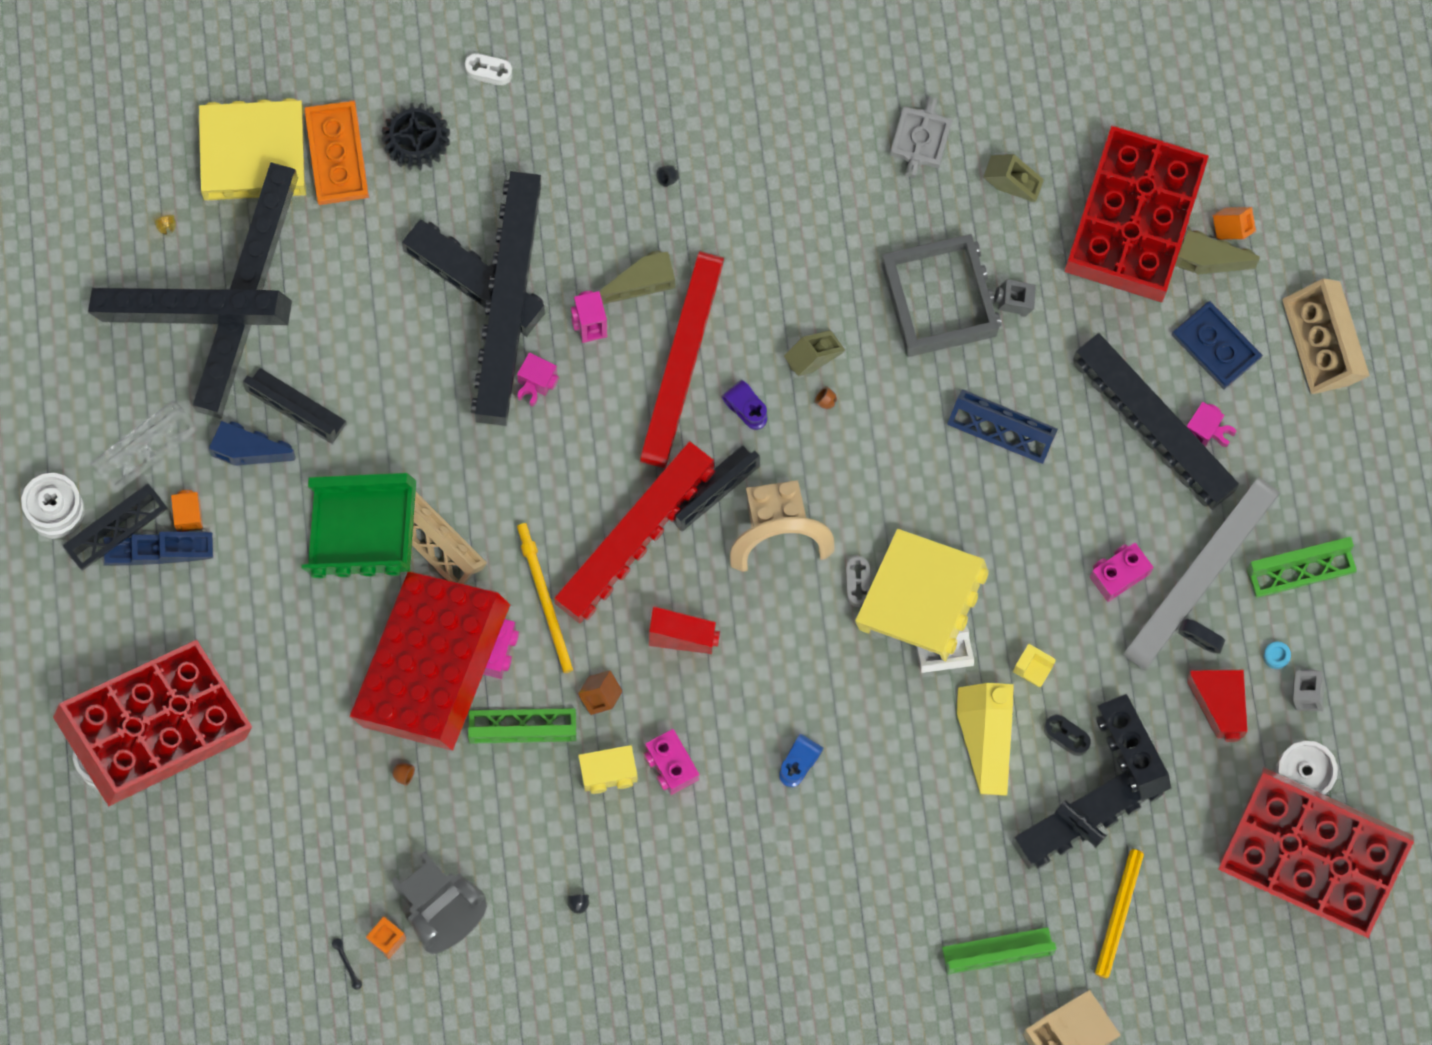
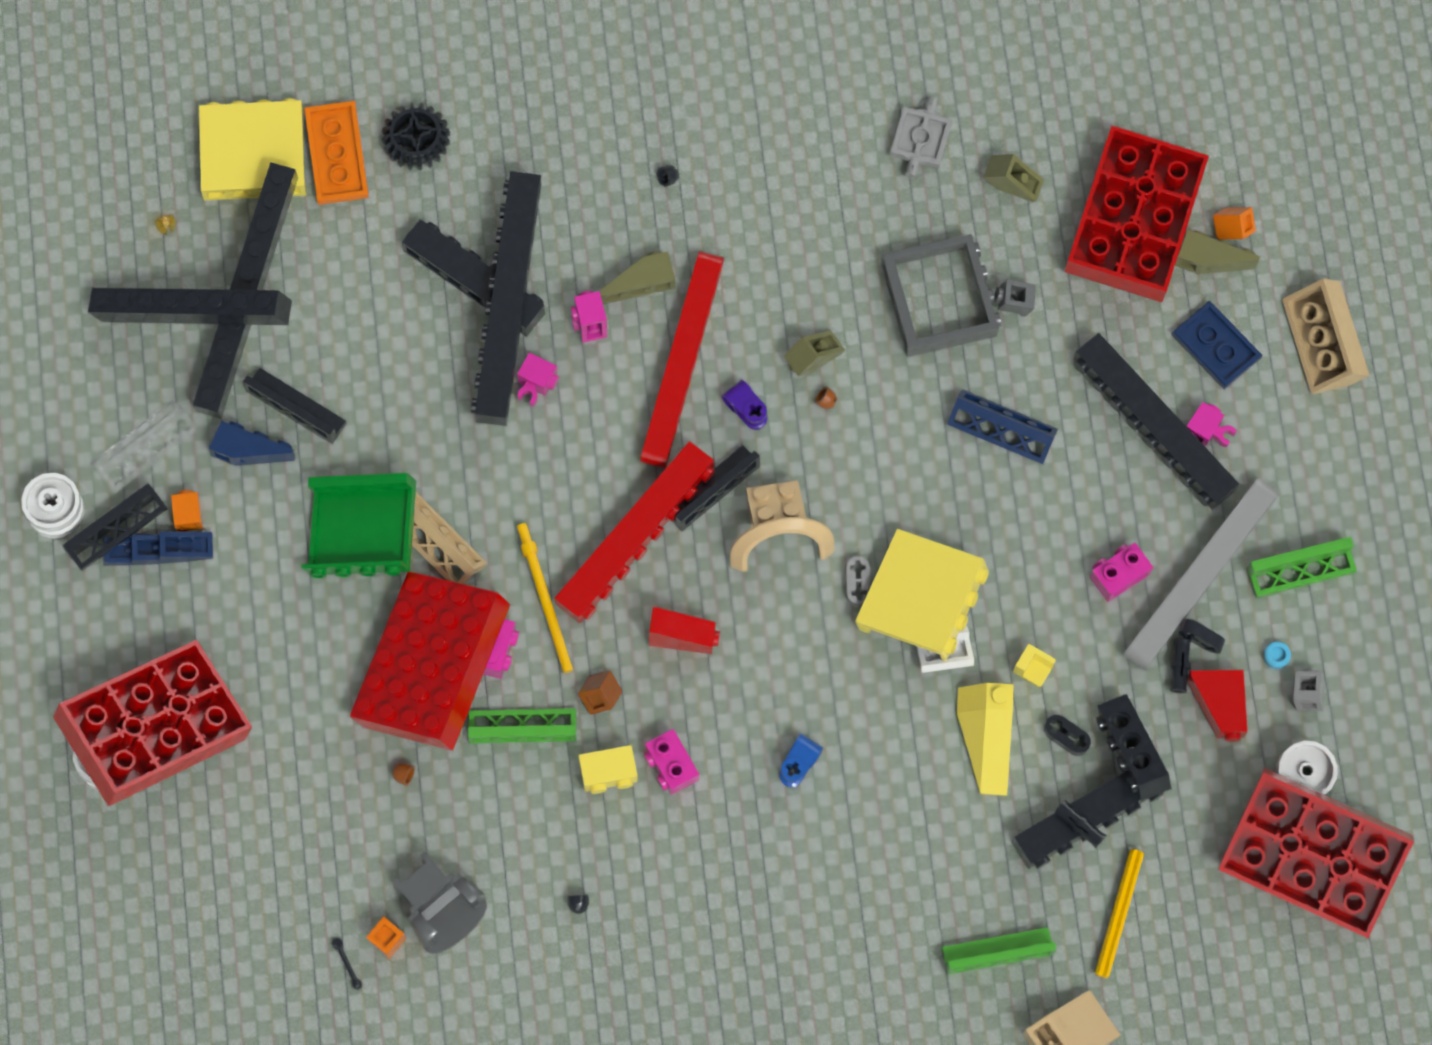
white beam [465,54,512,85] -> none
none -> black pin [1170,638,1191,694]

